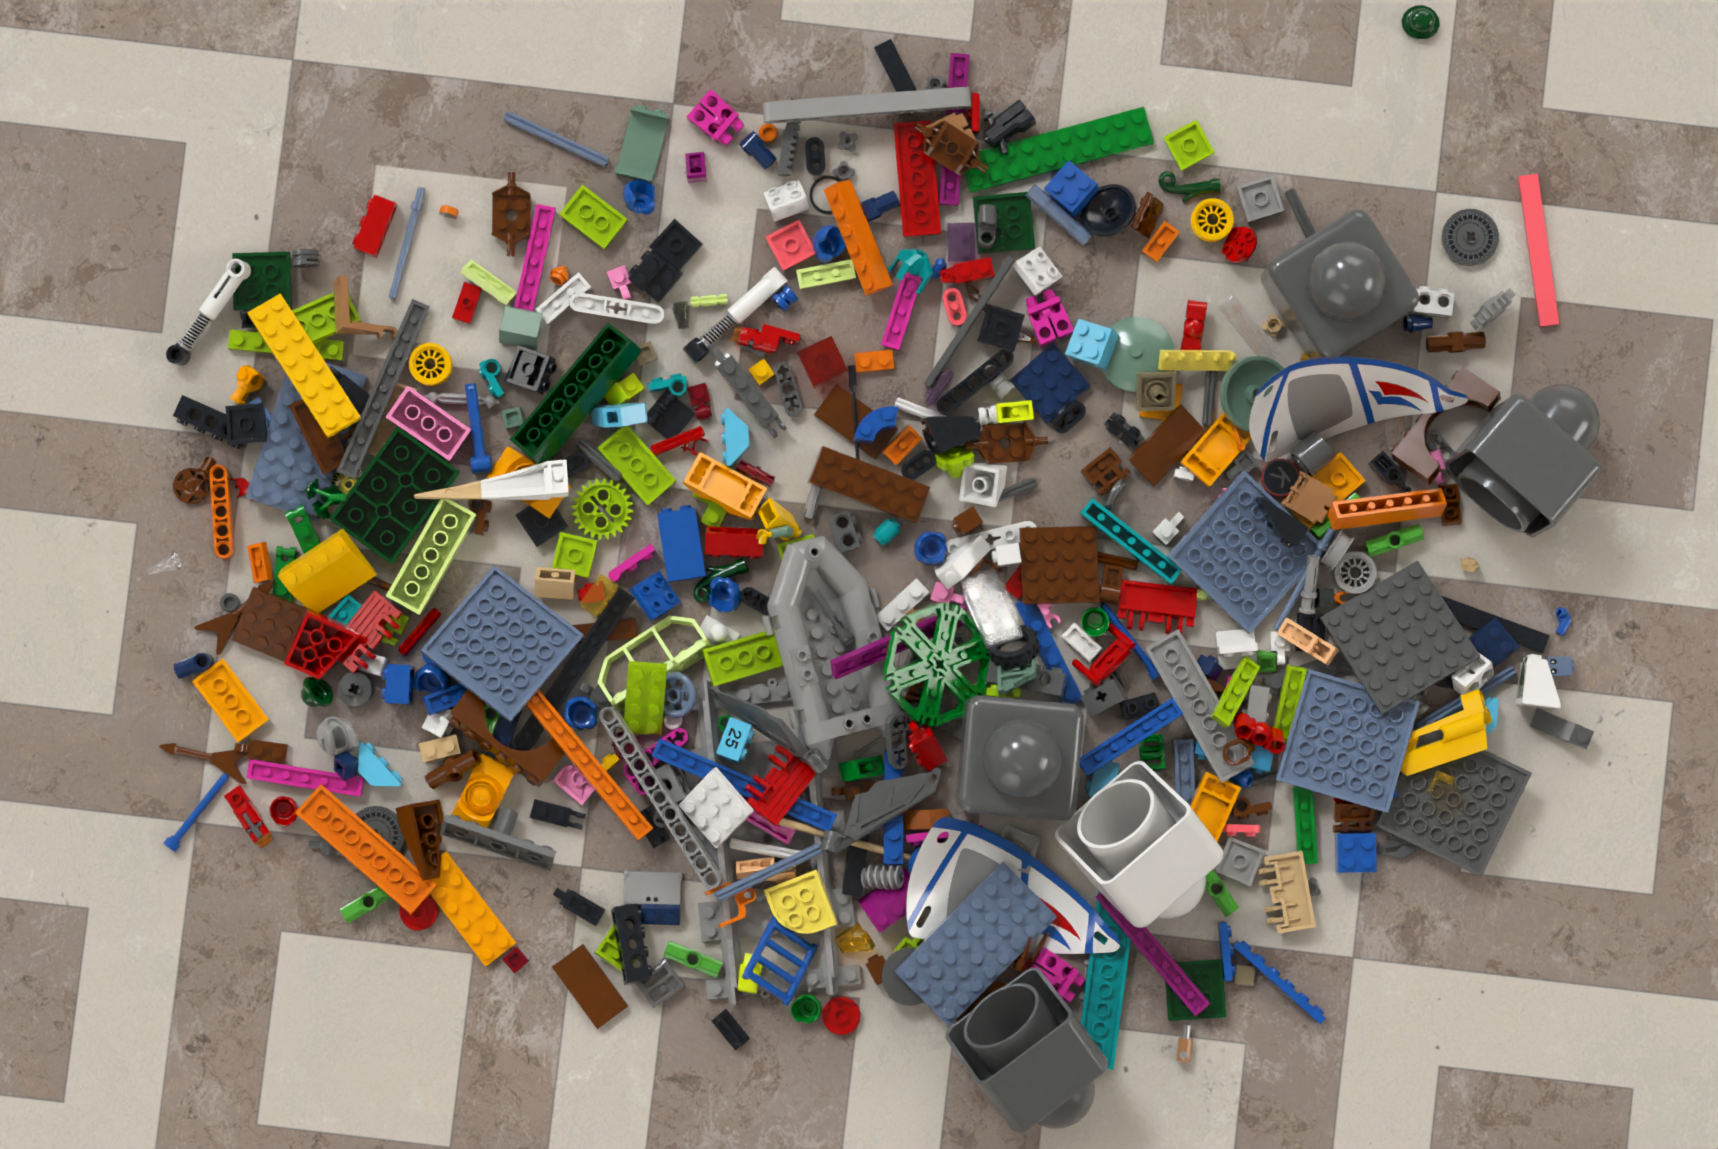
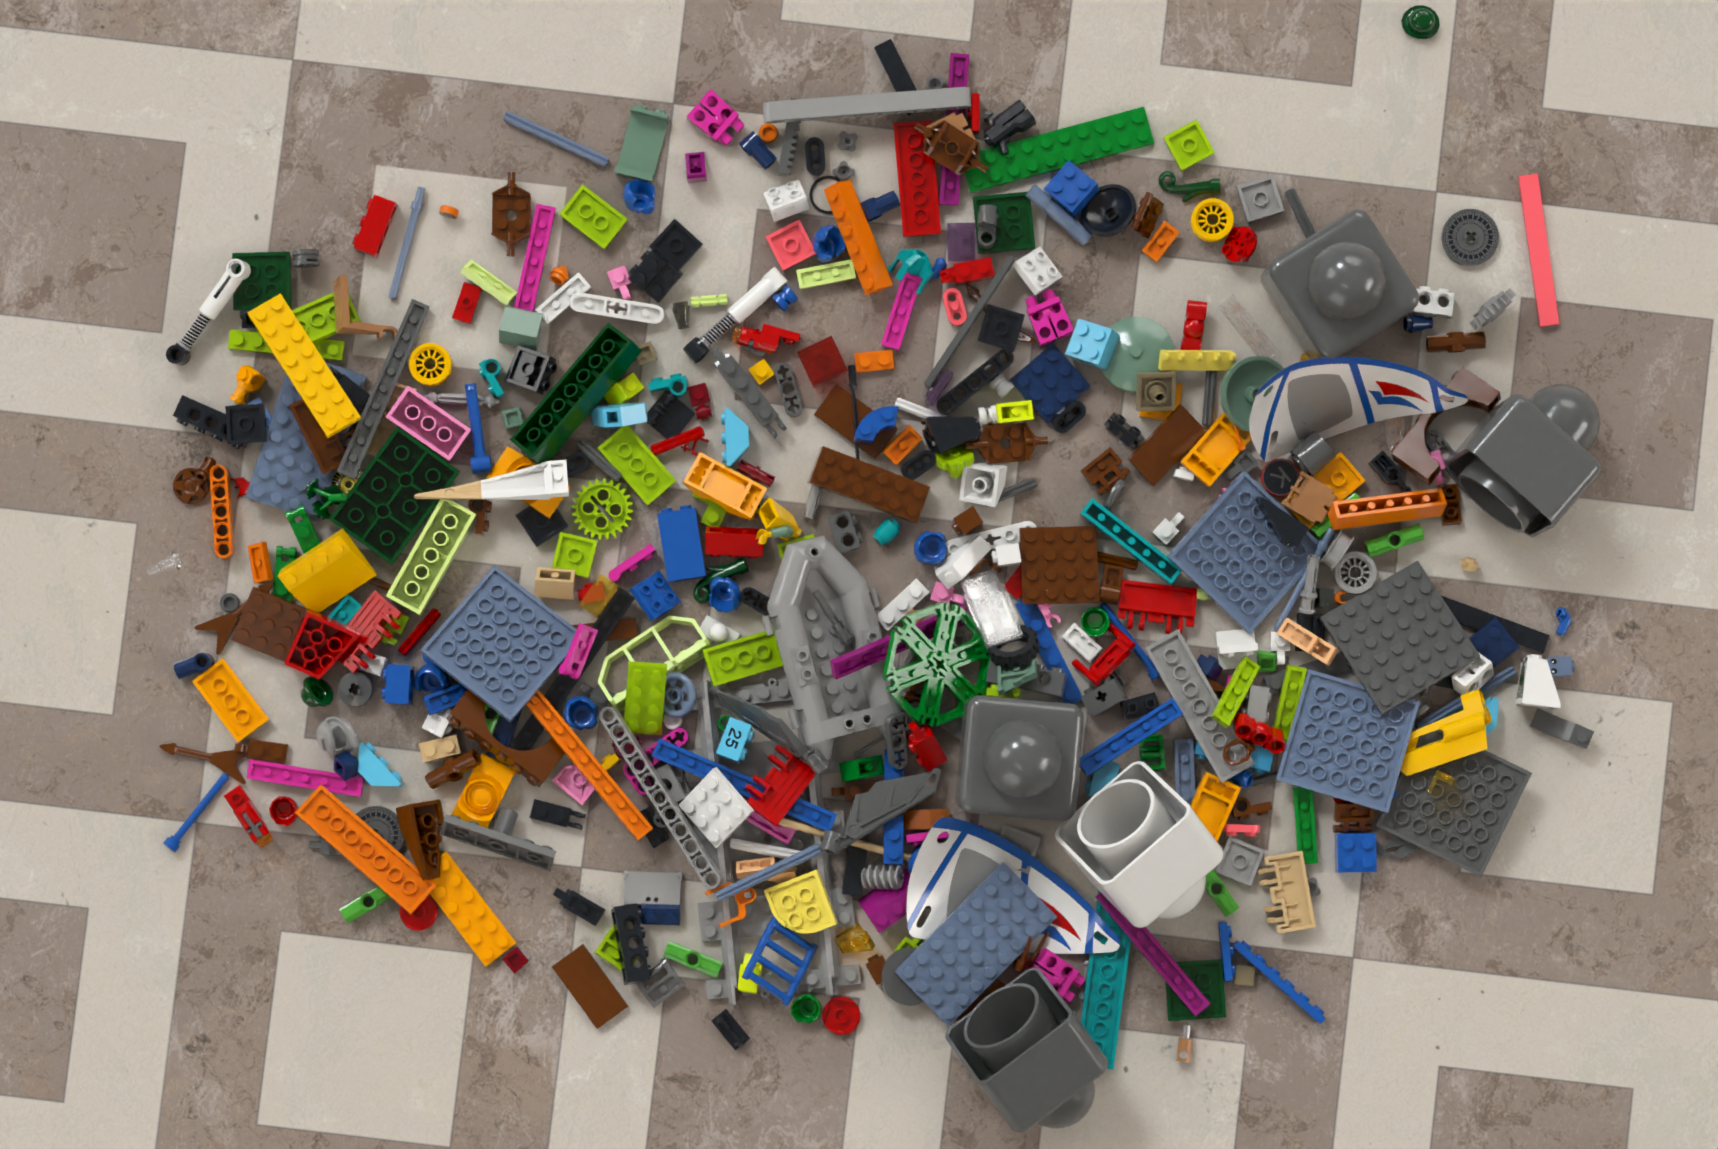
tan plate [1262,314,1285,337] -> none
none -> dark pink plate [559,623,598,679]

